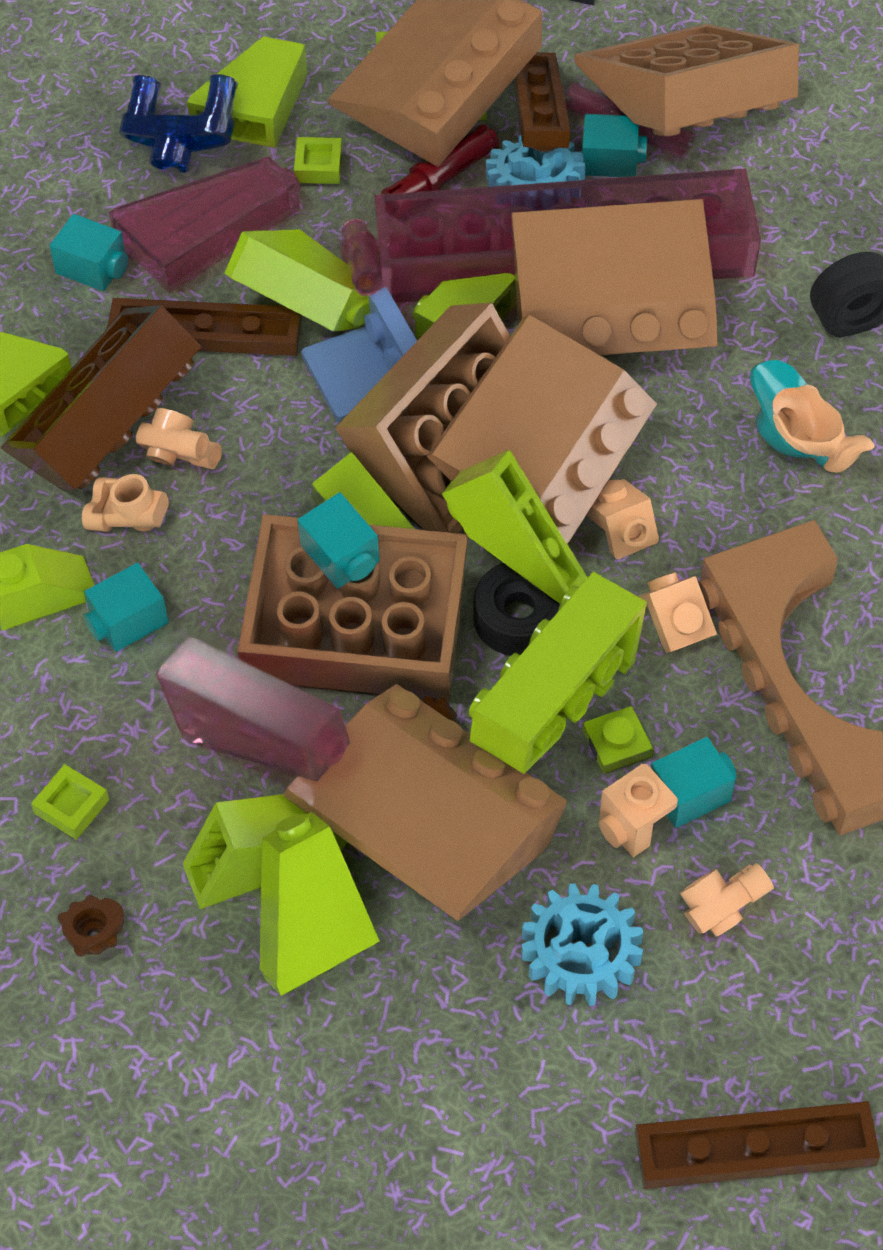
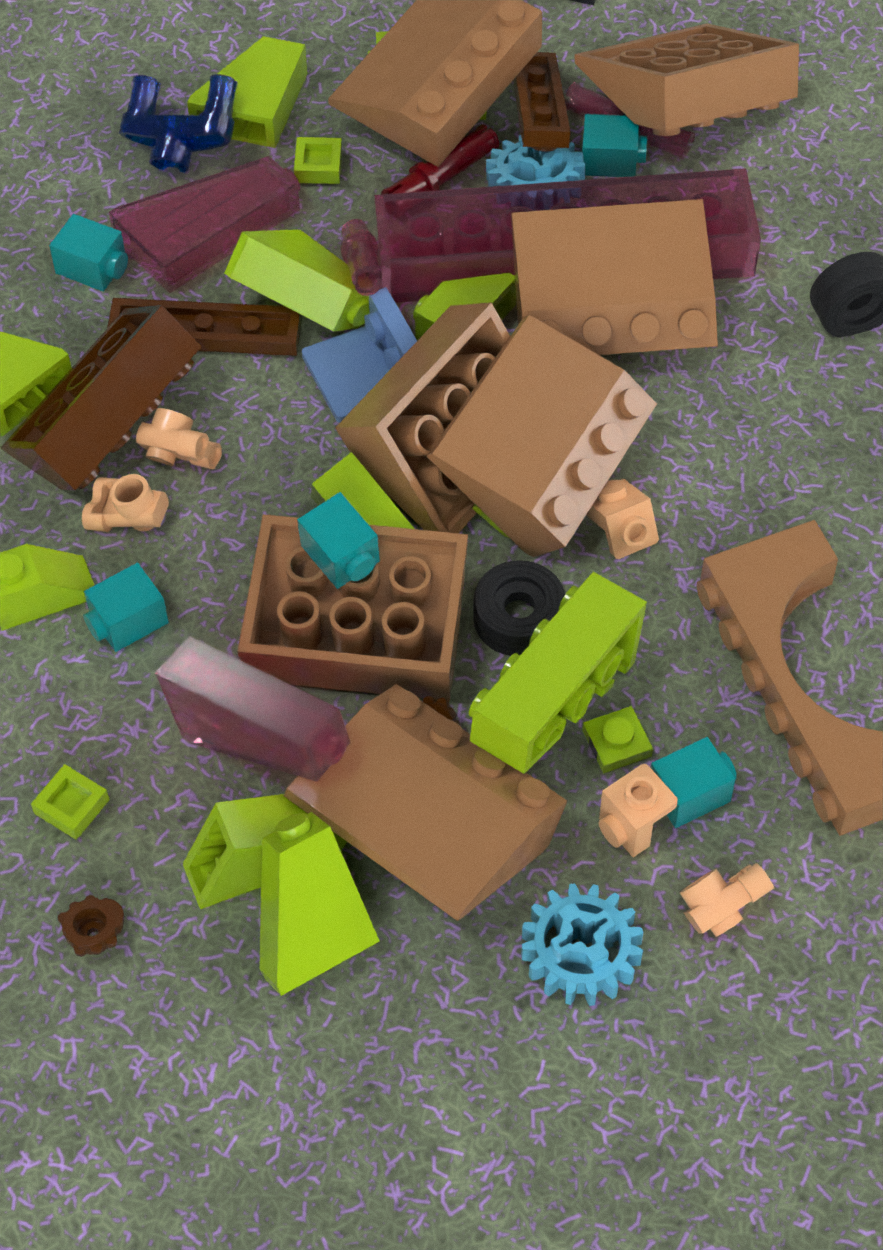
lime slope [442,449,587,604] -> none
reddish brown plate [635,1101,881,1189] -> none
light nougat bracket [638,572,717,653] -> none
light nougat hair [750,360,874,473] -> none

